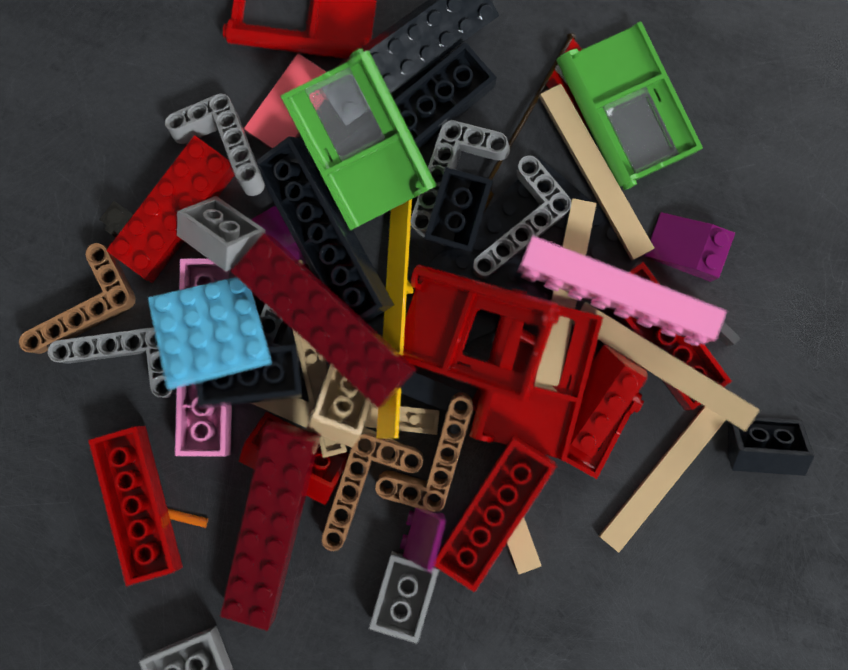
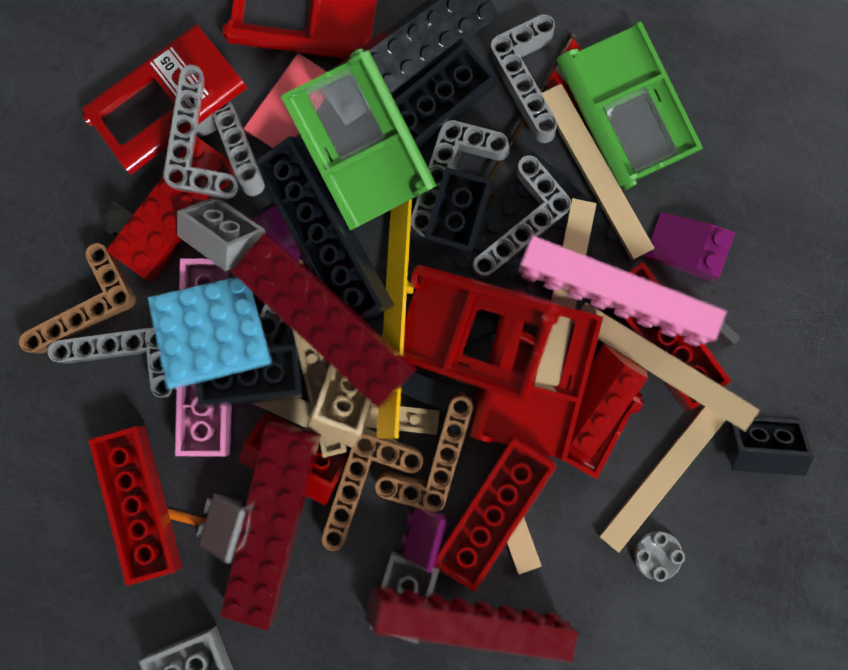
none -> red piece [81,24,247,175]
none -> light grey beam [164,65,238,199]
none -> light grey slope [196,493,245,563]
none -> dark red brick [365,586,578,662]
none -> light grey beam [491,14,557,143]
none -> light grey dish [635,531,685,582]

